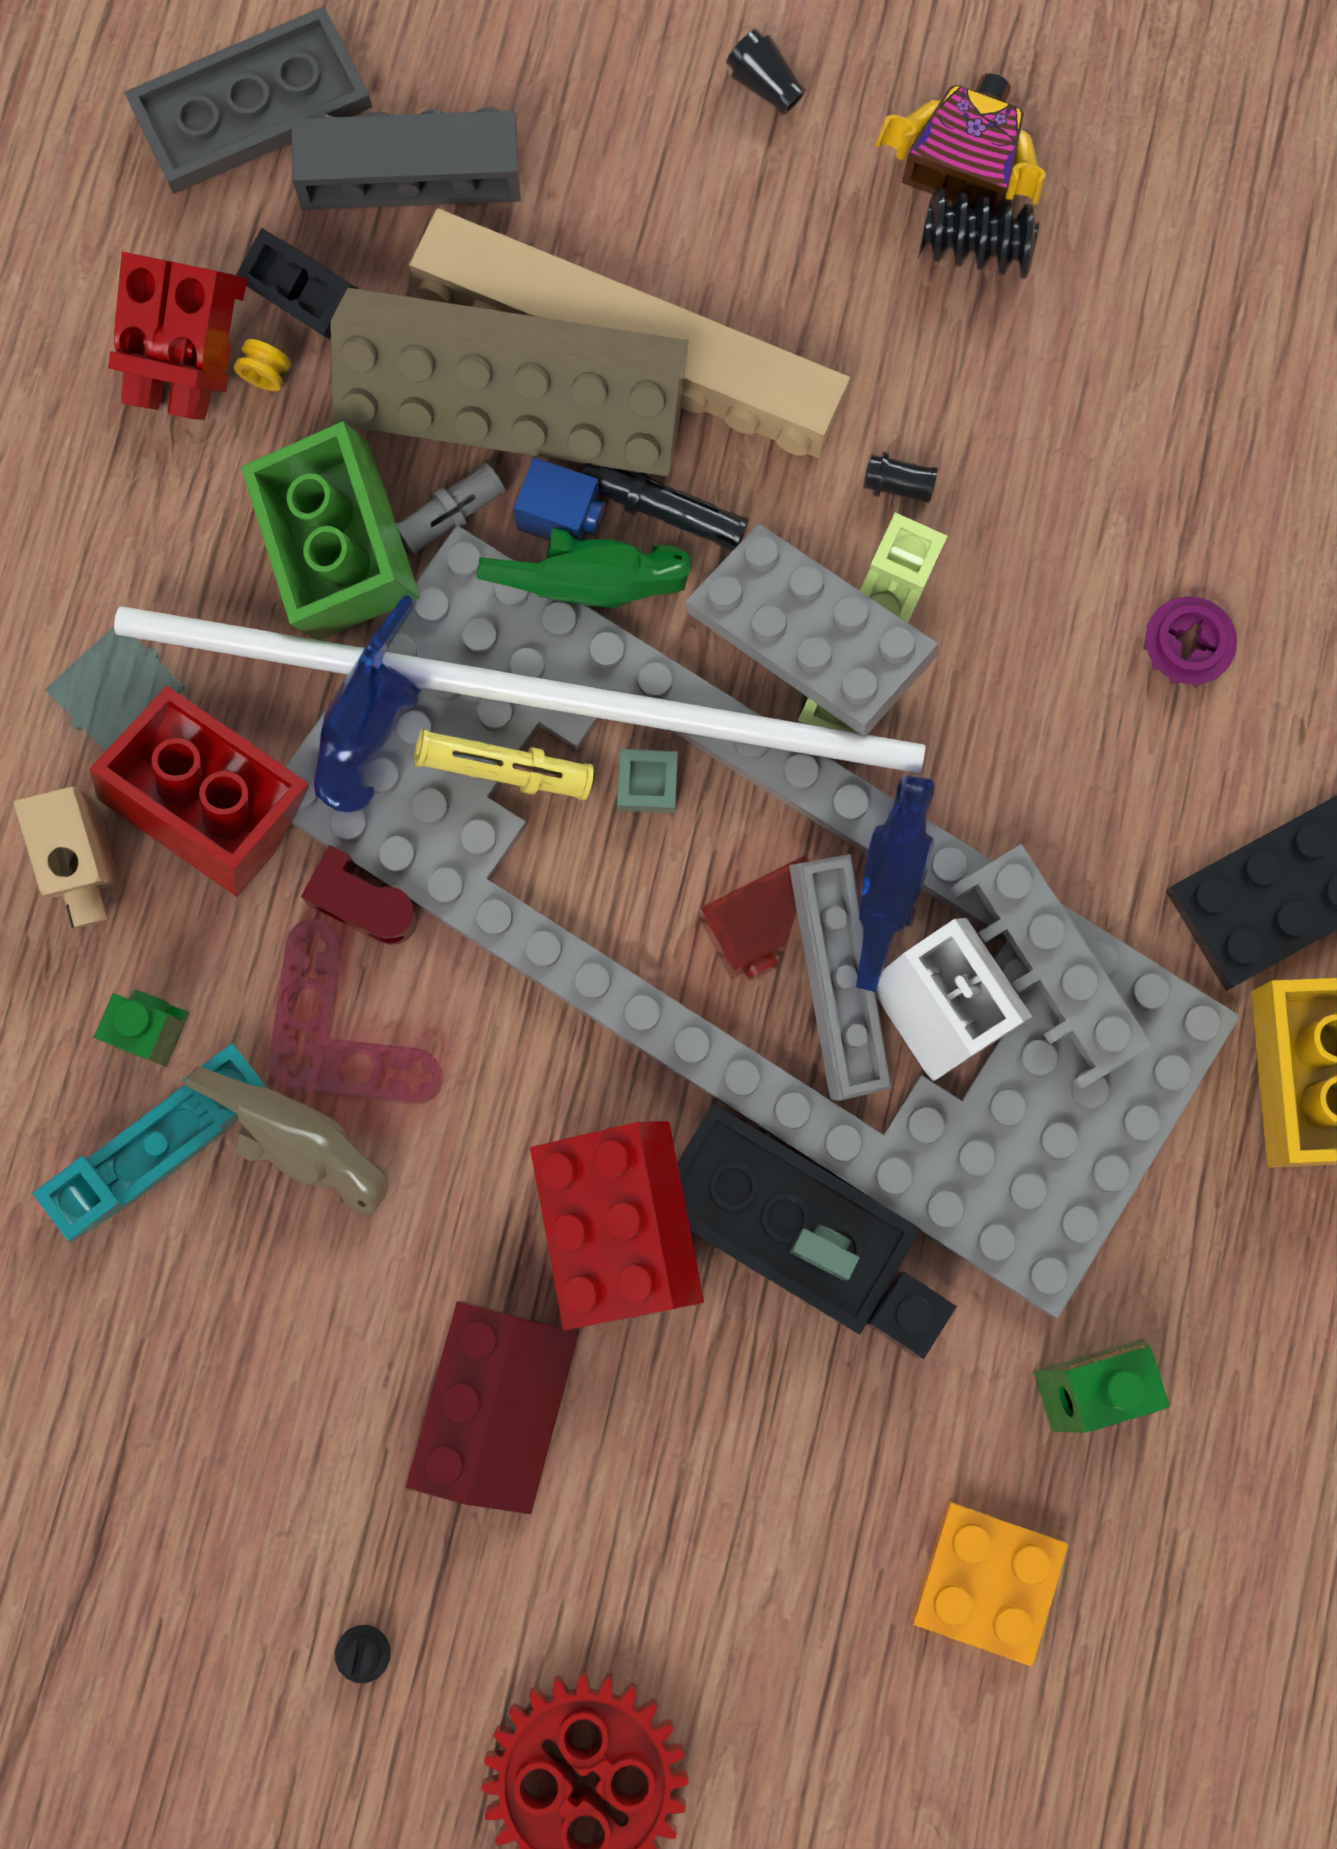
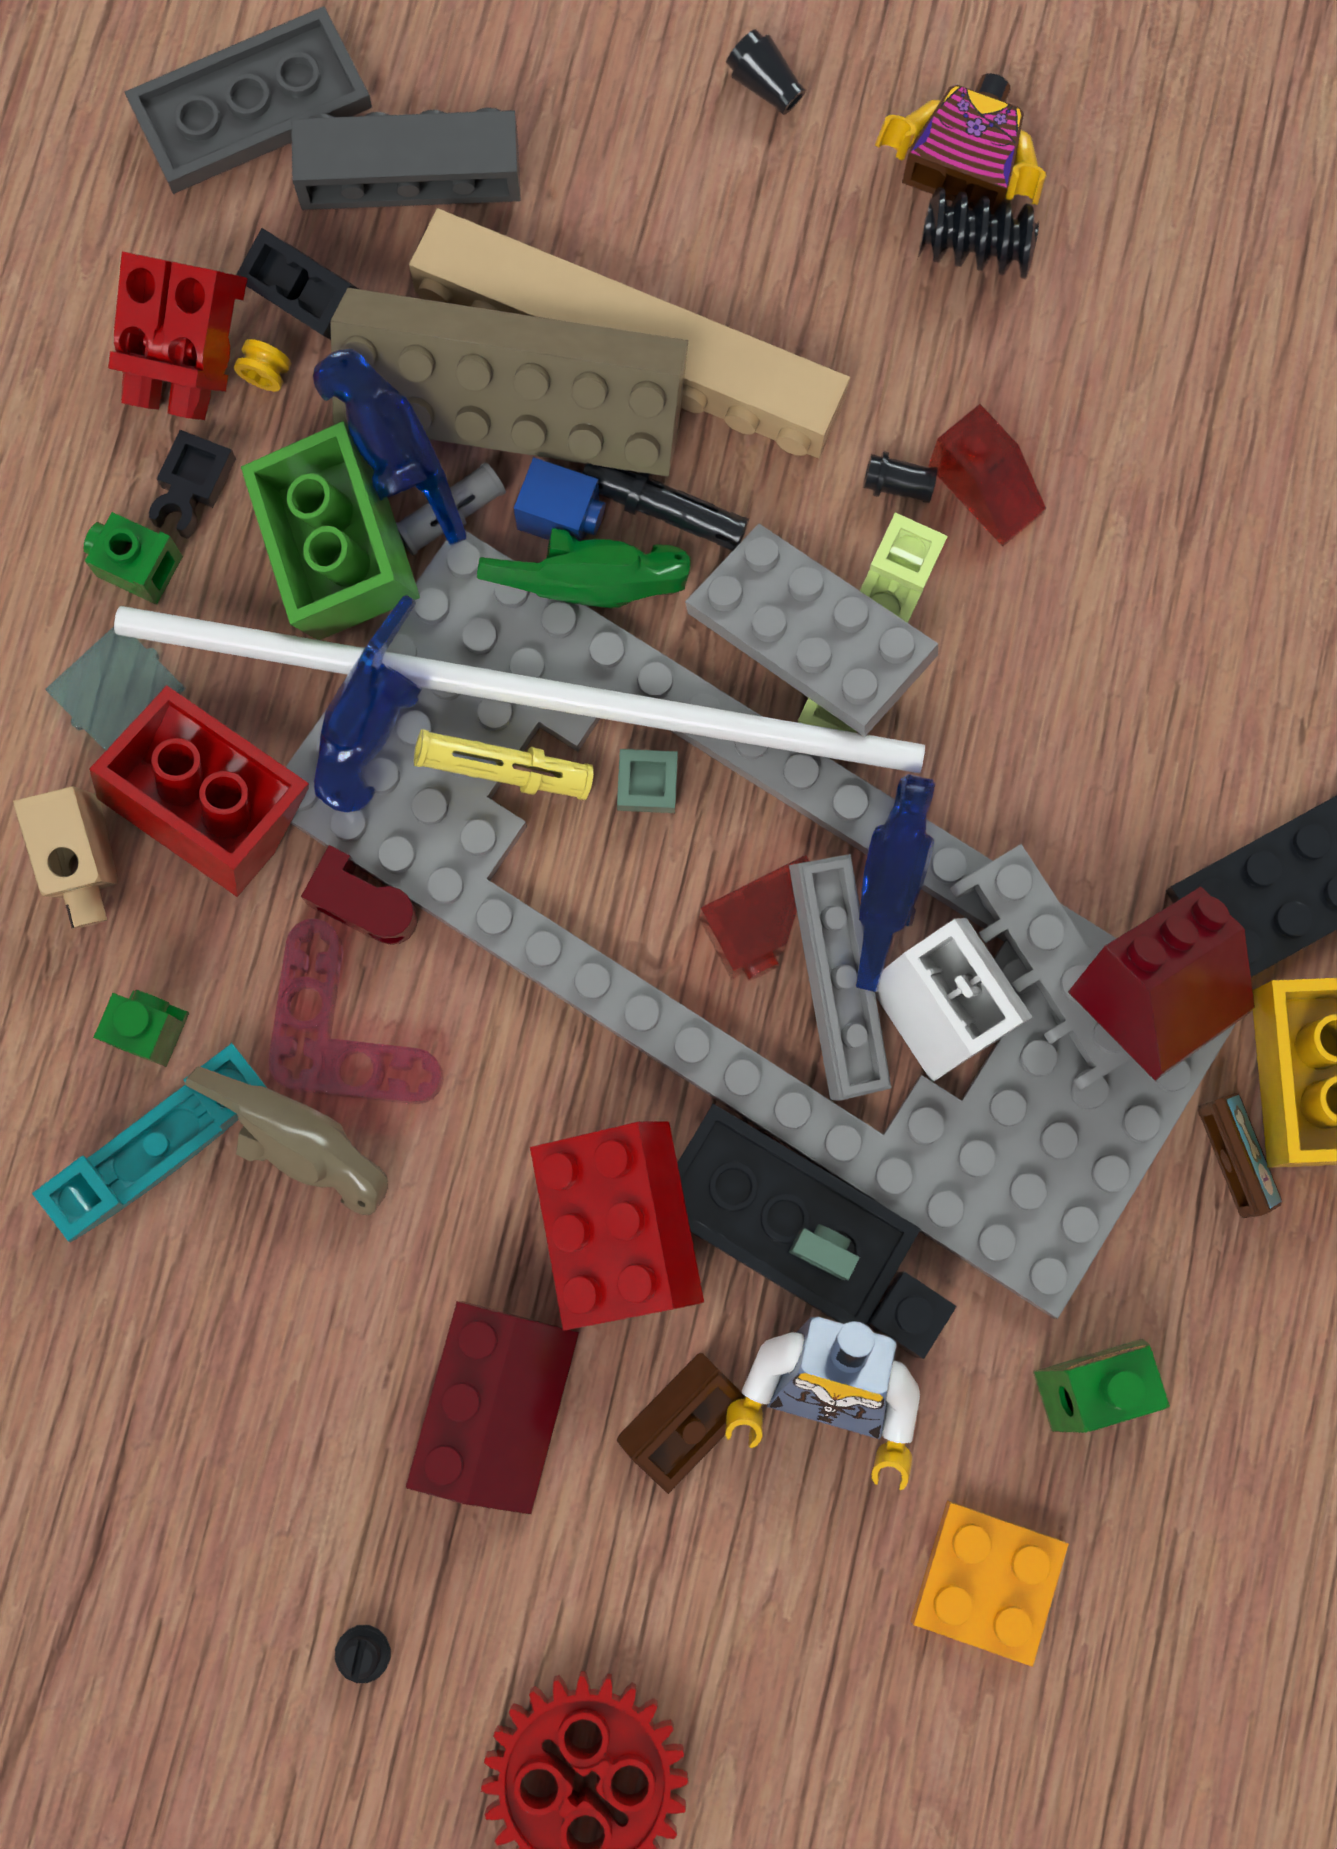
magenta gear [1143,596,1237,688] -> none
none -> green brick [83,512,183,605]
none -> black plate [149,430,236,539]
none -> clear blue animal [313,348,467,545]
none -> reddish brown slope [617,1353,746,1494]
none -> torso [725,1317,920,1490]
none -> clear red slope [928,404,1046,547]
none -> dark red slope [1068,887,1255,1081]
none -> reddish brown slope [1198,1093,1282,1218]

